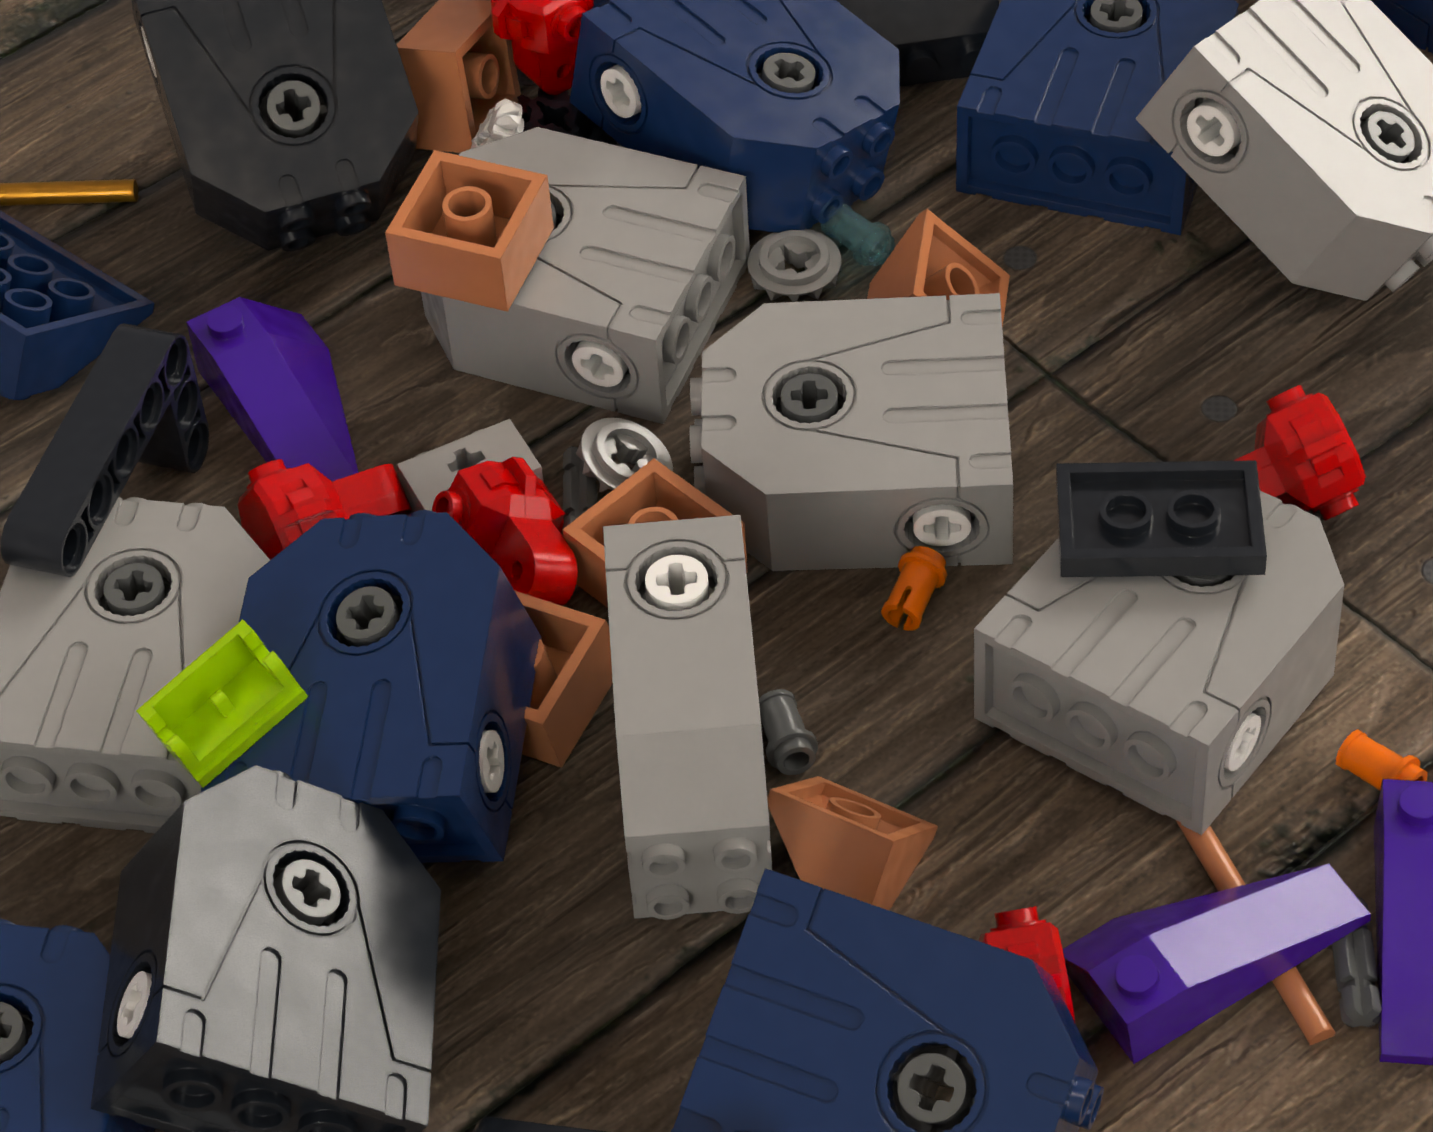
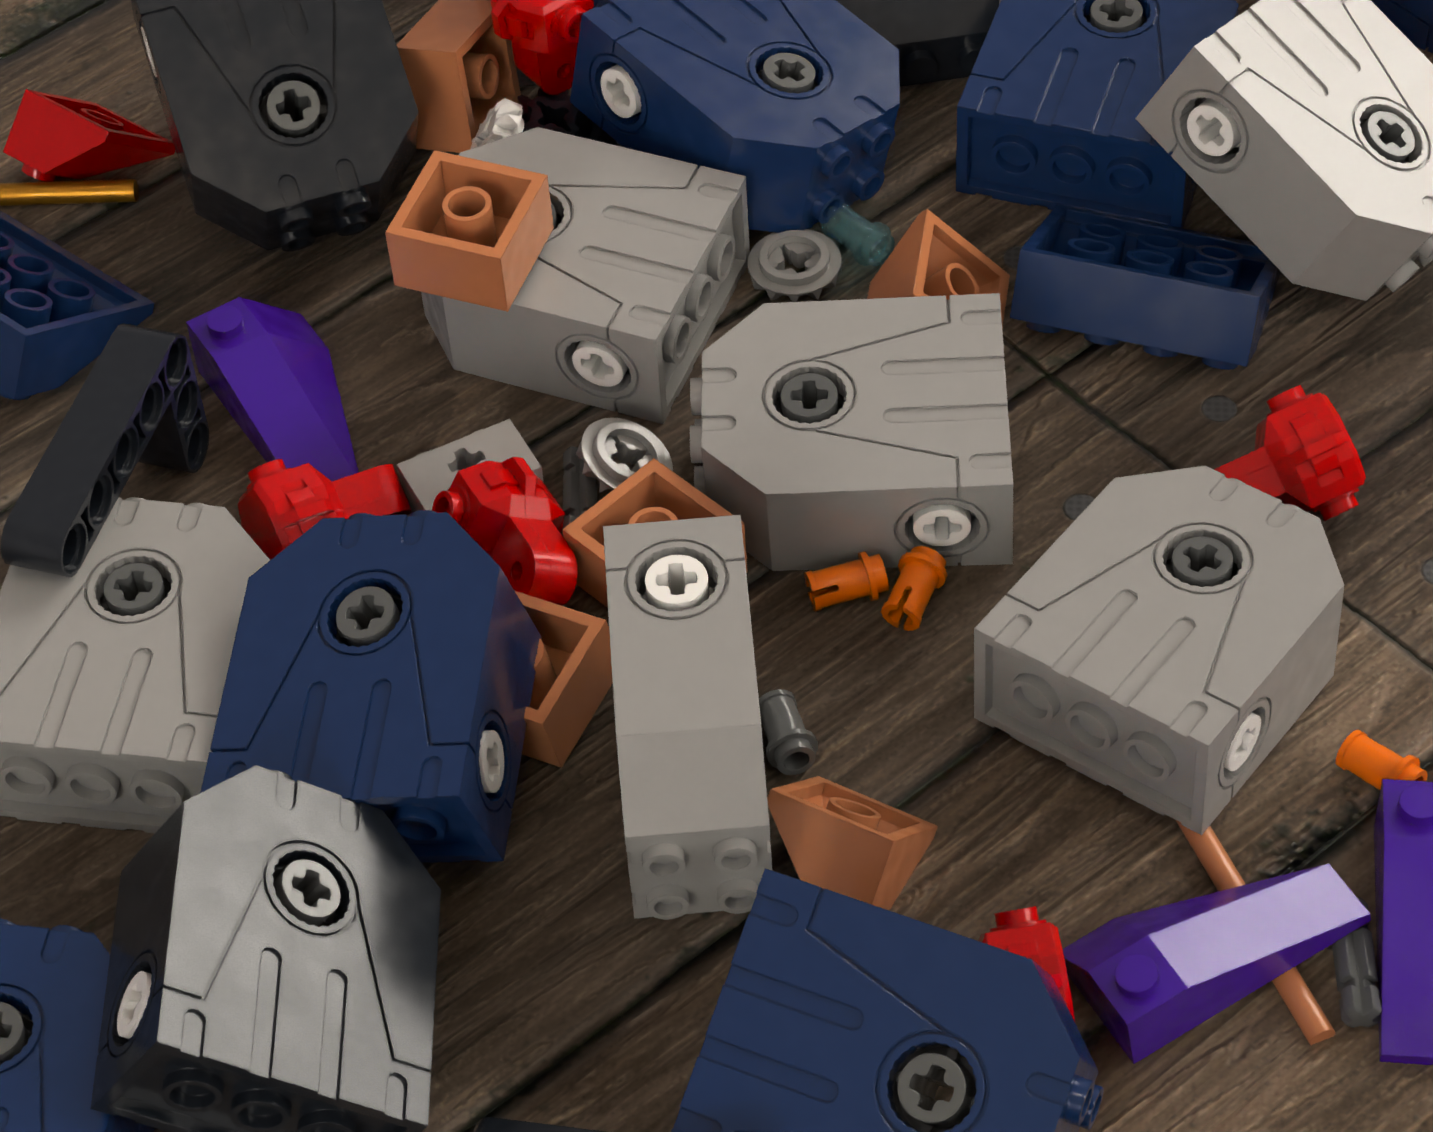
lime hinge [136,619,308,788] -> none
black plate [1056,461,1267,577] -> none
none -> red slope [3,89,175,182]
none -> orange pin [804,551,889,612]
none -> dark blue slope [1010,204,1281,370]

